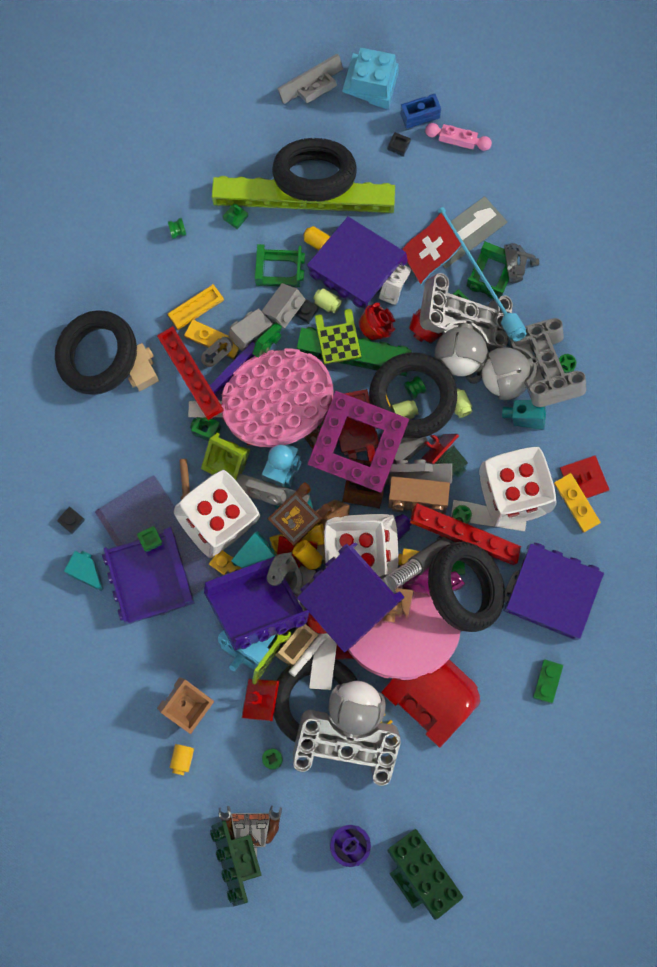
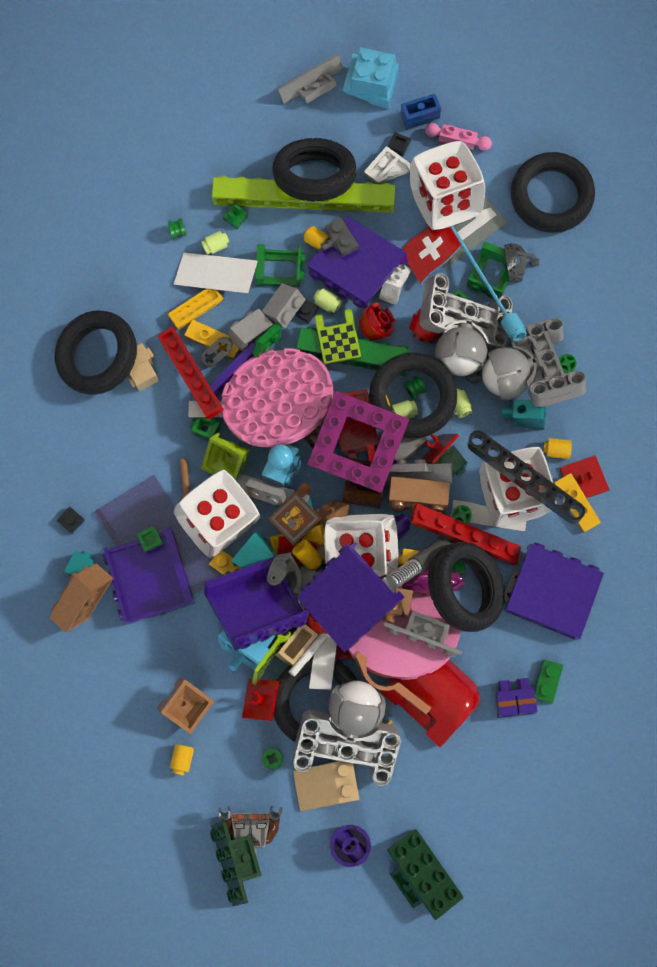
none -> medium nougat brick [49,563,113,633]
none -> white sticker [173,252,258,293]
none -> yellowish green brick [201,231,229,255]
none -> tan slope [293,761,360,812]
none -> dark grey plate [320,218,359,257]
none -> nougat piece [353,651,431,715]
none -> white wing [364,146,411,184]
none -> light grey bracket [383,611,463,657]
none -> white piece [410,141,485,230]
none -> black beam [467,430,585,524]
none -> dark purple hips [496,678,538,718]
none -> black tyre [511,152,595,233]
none -> yellow brick [543,438,572,459]

